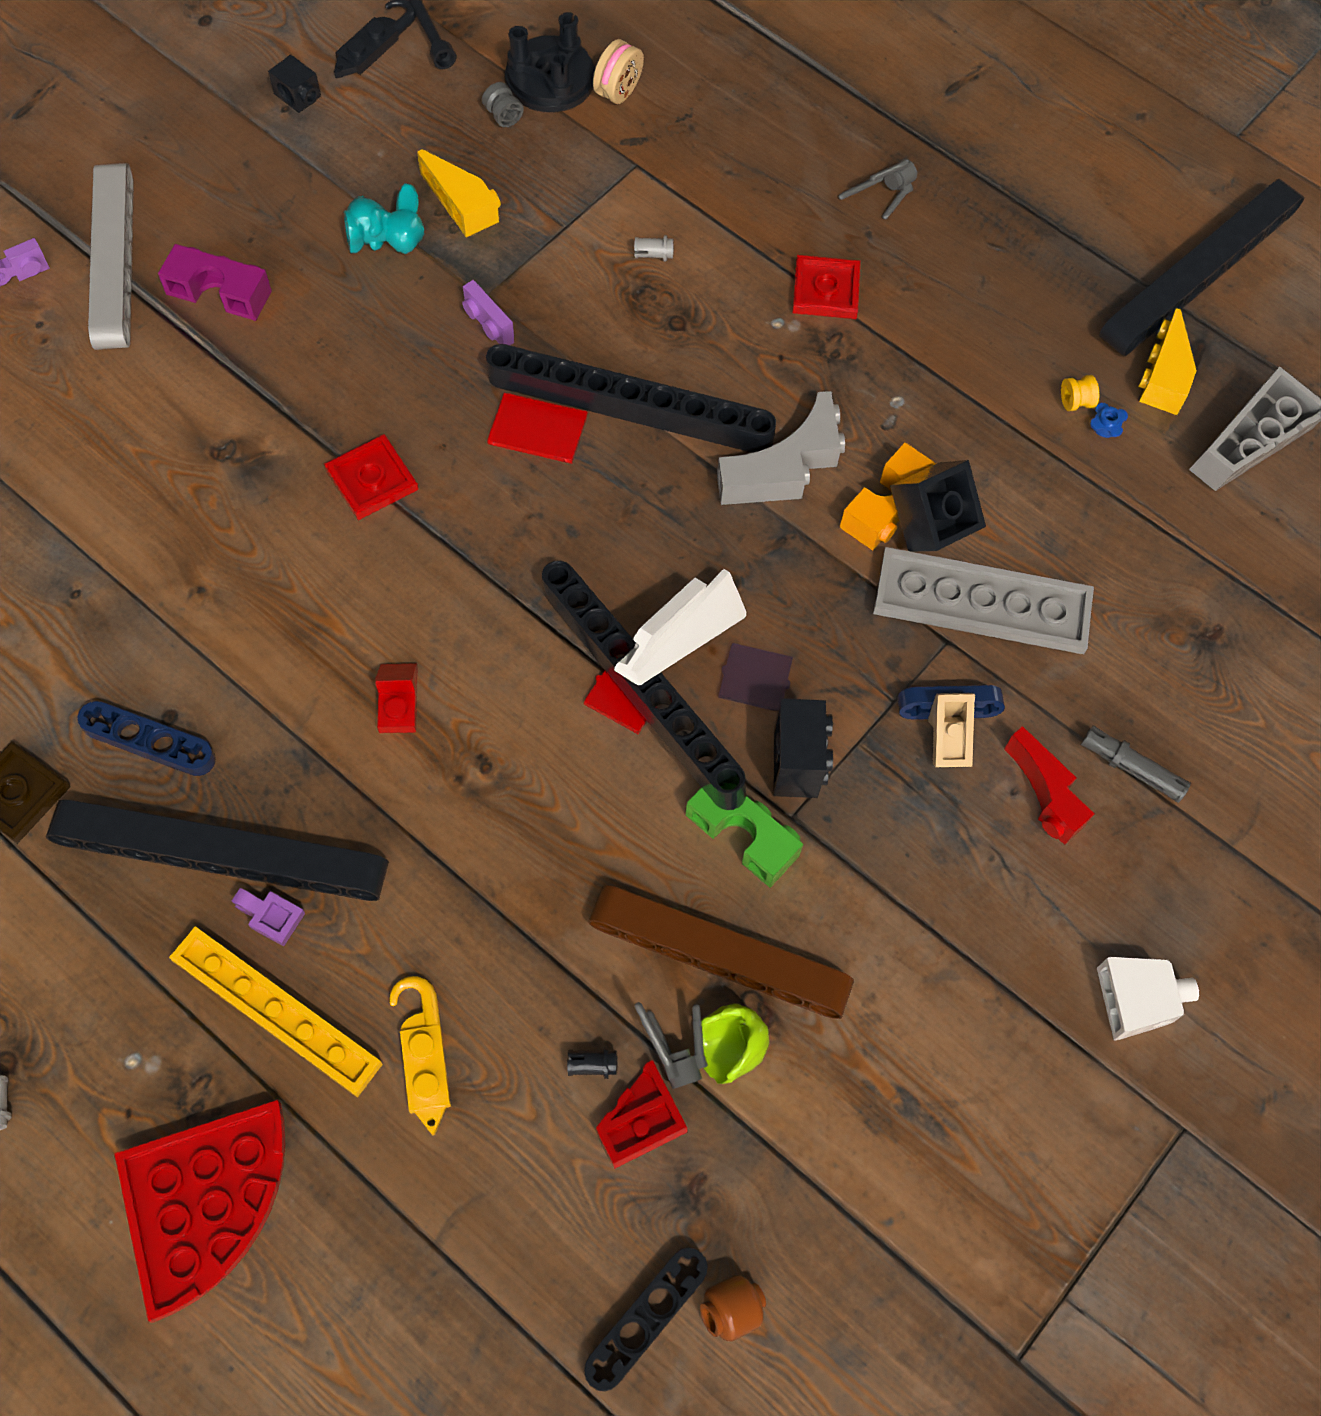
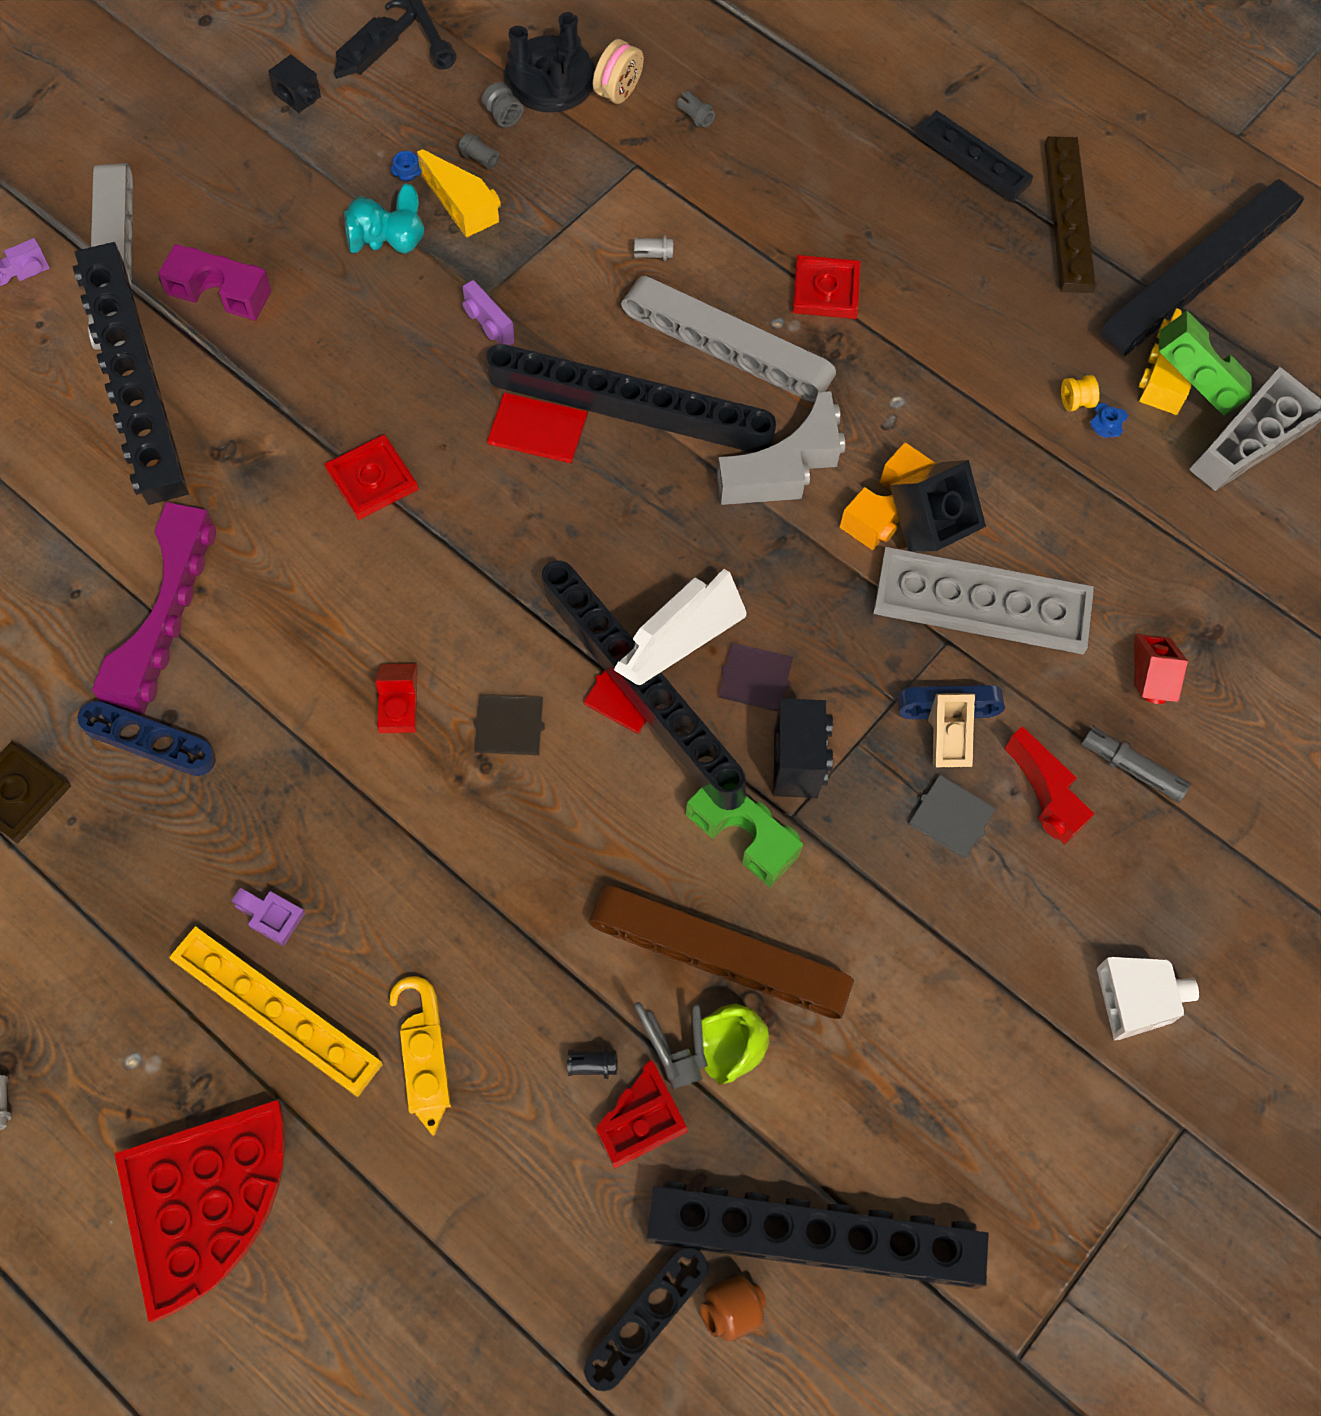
black beam [45,799,389,901] -> none
dark grey plant [838,158,917,219] -> none
none -> black brick [73,241,189,505]
none -> magenta arch [92,502,216,714]
none -> blue plate [391,151,422,181]
none -> dark grey pin [459,133,500,170]
none -> clear smoke piece [473,695,545,756]
none -> light grey beam [621,276,836,402]
none -> black brick [646,1181,989,1289]
none -> dark grey pin [677,90,715,127]
none -> dark grey piece [909,775,996,859]
none -> black plate [916,110,1034,202]
none -> dark brown plate [1045,136,1096,293]
none -> slope [1134,634,1188,704]
none -> bright green arch [1159,311,1252,416]

